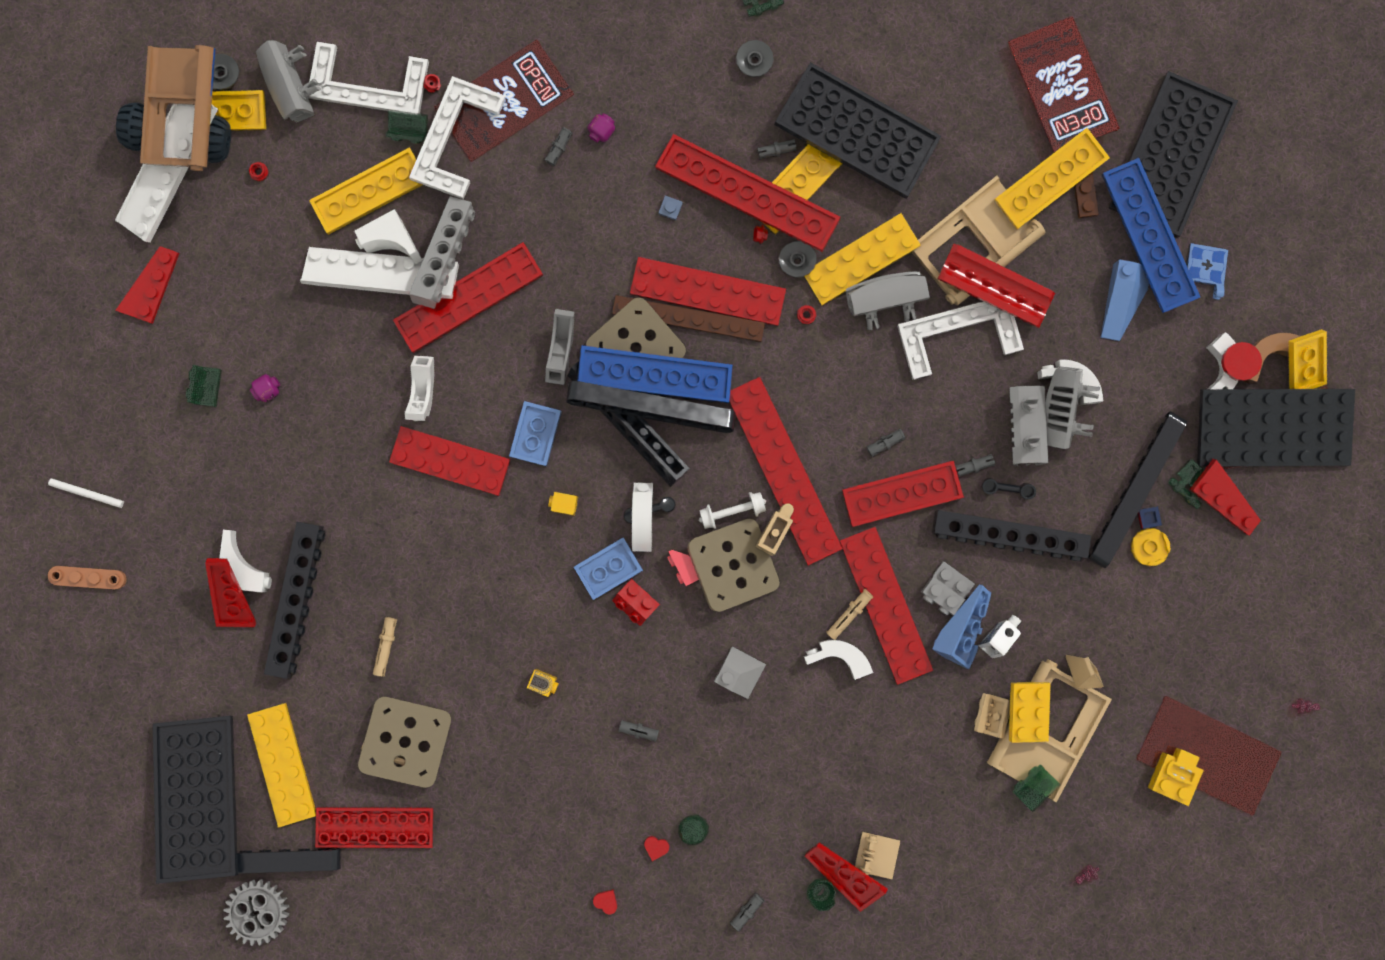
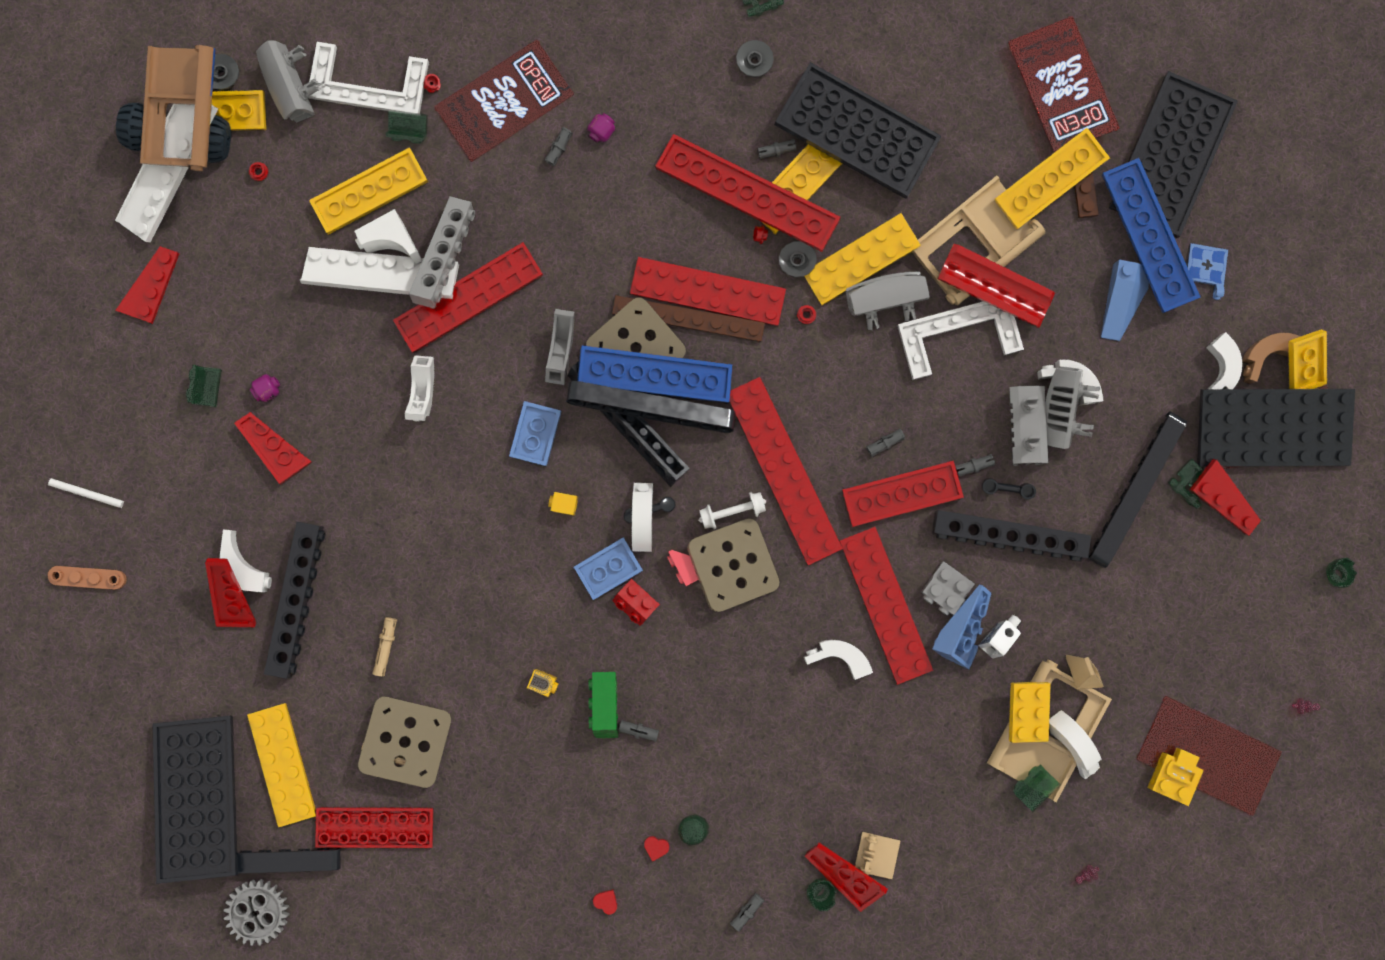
red plate [389,426,511,496] -> none
white plate [409,76,506,199] -> none
sand blue plate [659,196,683,220] -> none
light grey slope [714,646,766,699] -> none
tan brick [755,504,794,556] -> none
tan pin [826,589,874,640] -> none
tan bracket [974,693,1010,739] -> none
yellow tile [1131,528,1170,566] -> none
dark blue plate [1138,506,1162,529] -> none
red tile [1221,342,1262,381] -> none
none -> red wing [234,412,312,485]
none -> green wedge [589,672,618,738]
none -> white arch [1049,710,1102,779]
none -> clear green hair [1326,558,1357,588]

